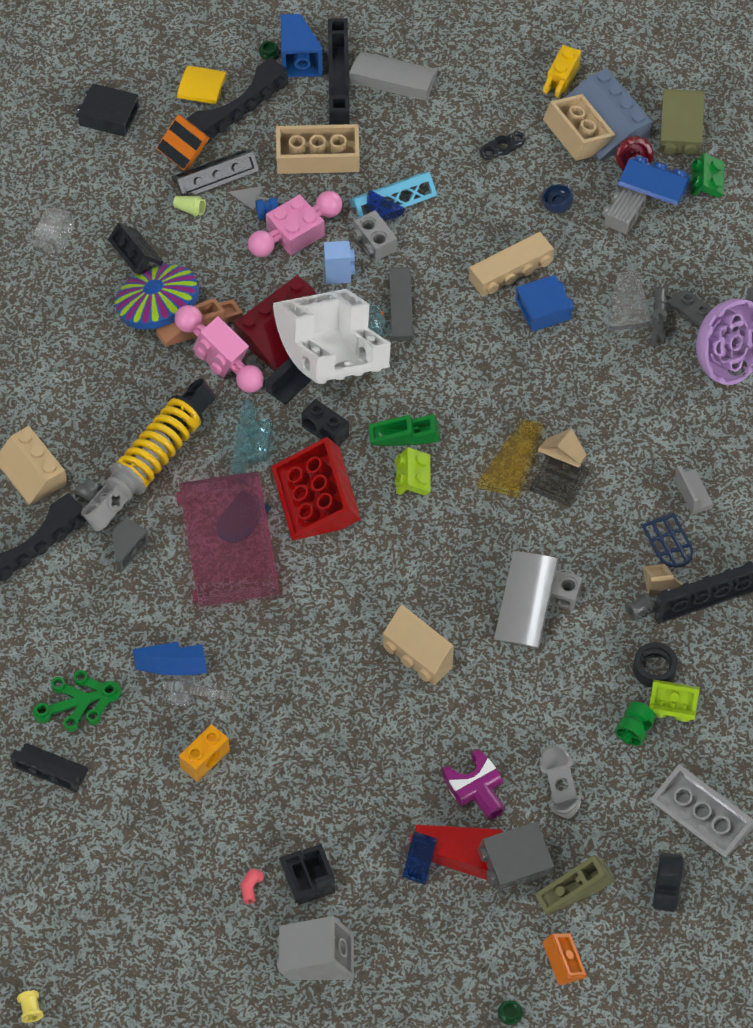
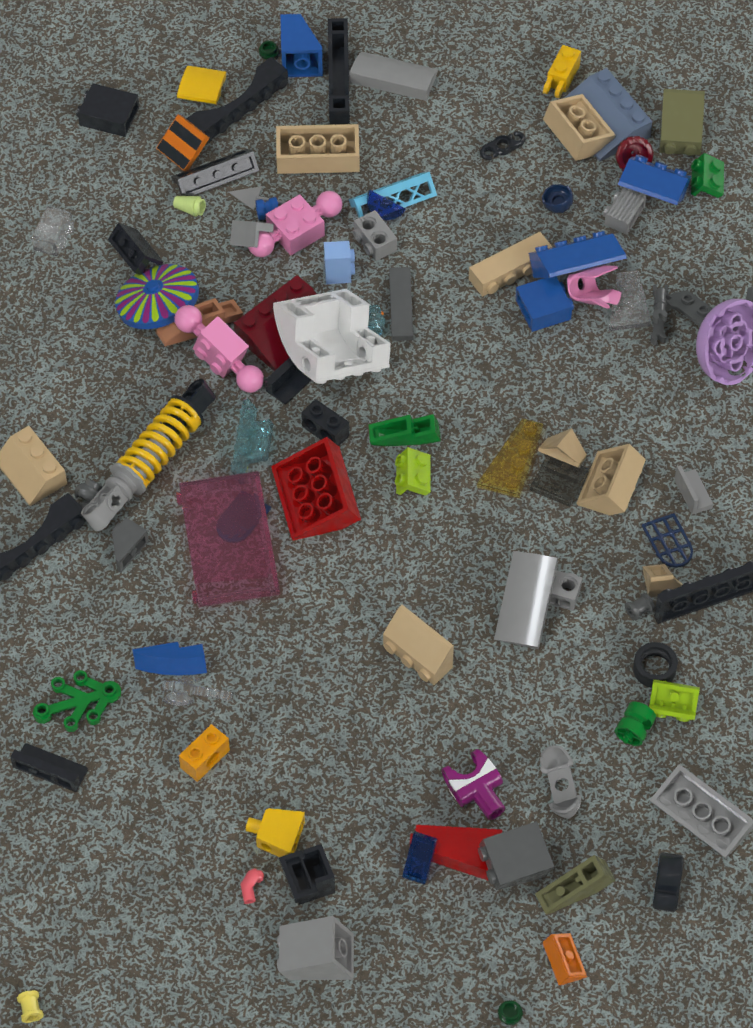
none -> light grey panel [230,220,274,248]
none -> yellow torso [246,808,305,857]
none -> blue slope [529,231,627,278]
none -> bright pink piece [567,265,621,308]
none -> tan slope [576,444,646,515]

